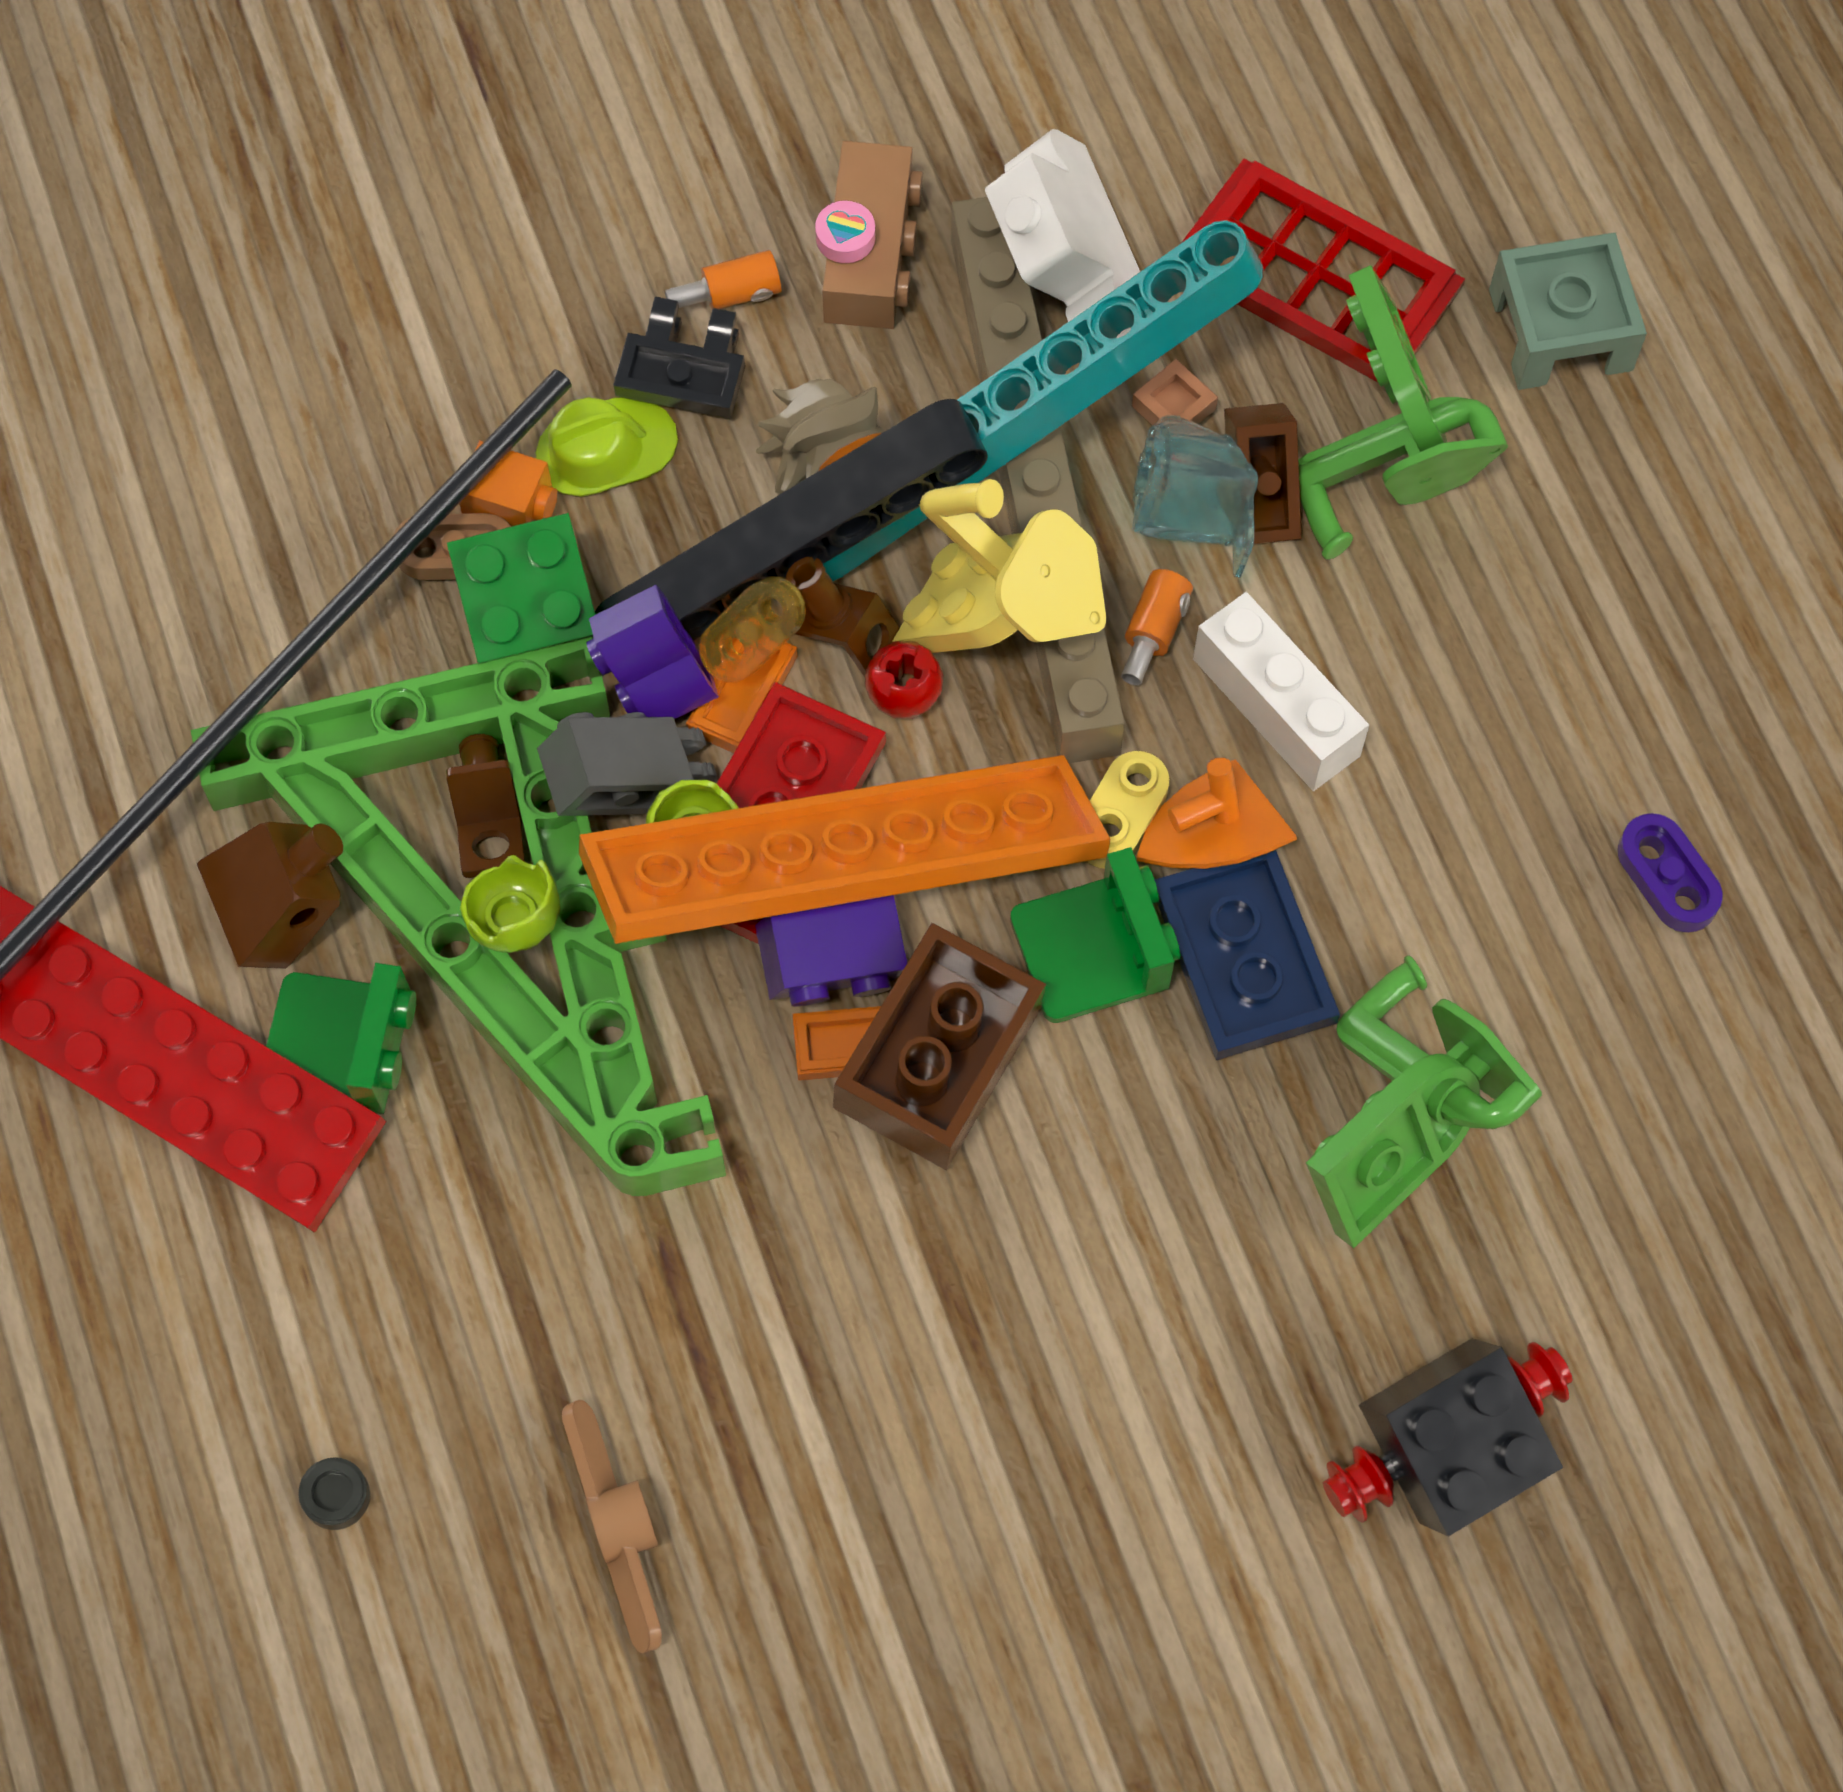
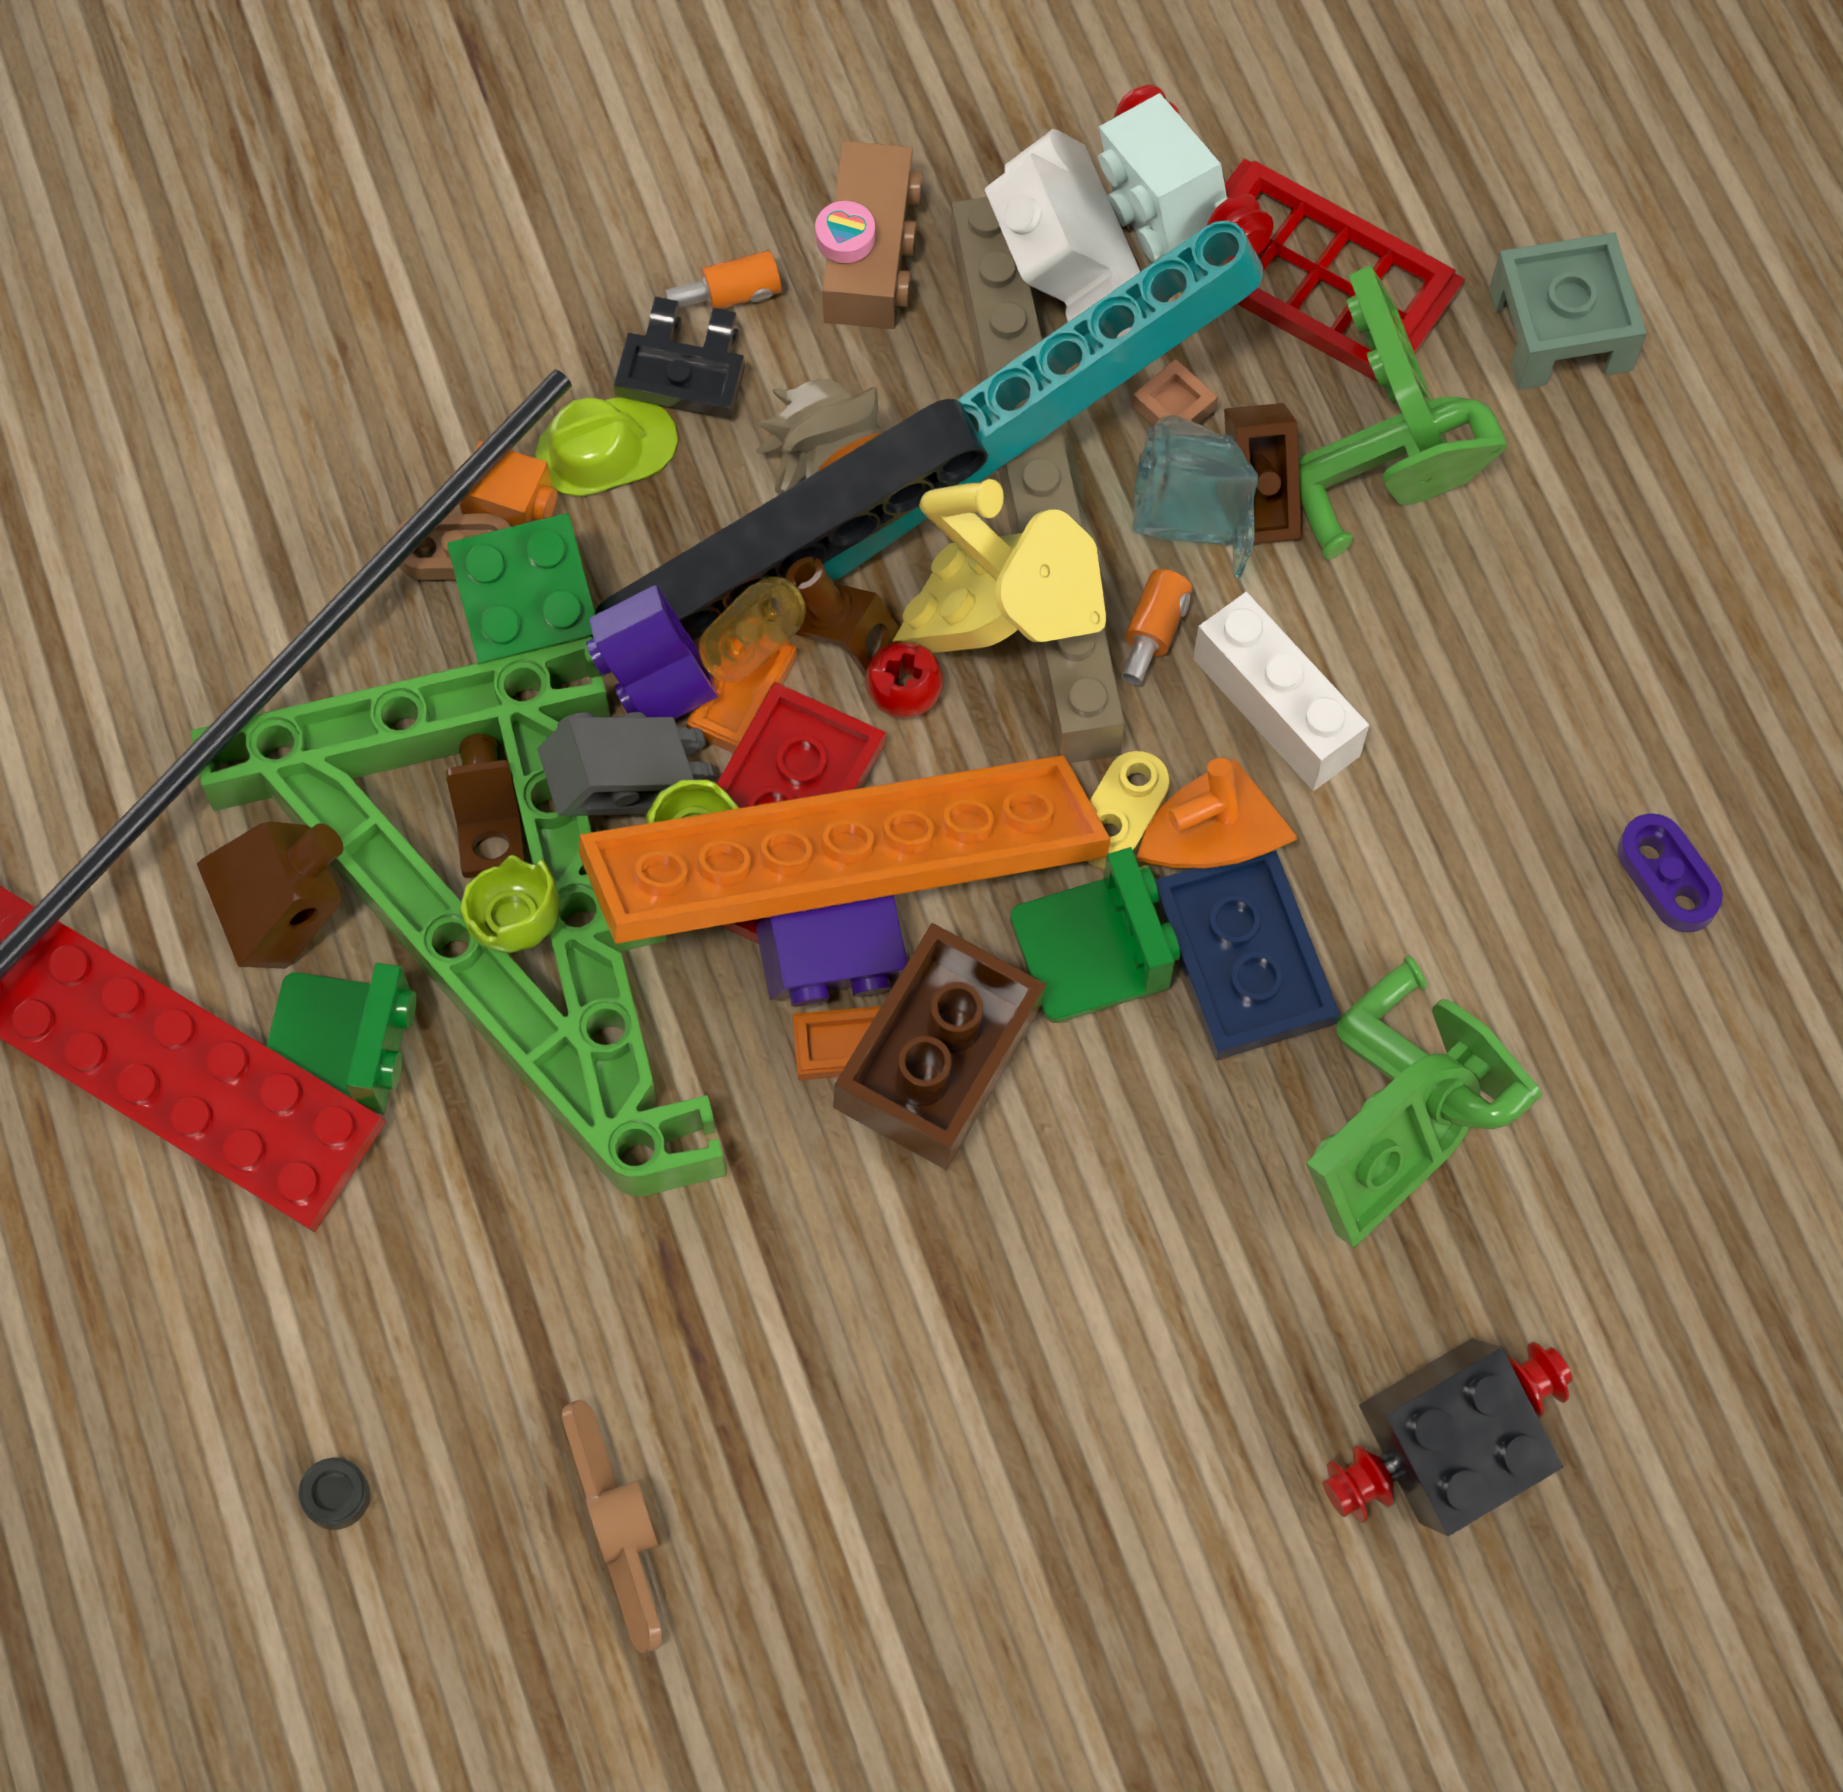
none -> light aqua brick [1098,85,1274,262]

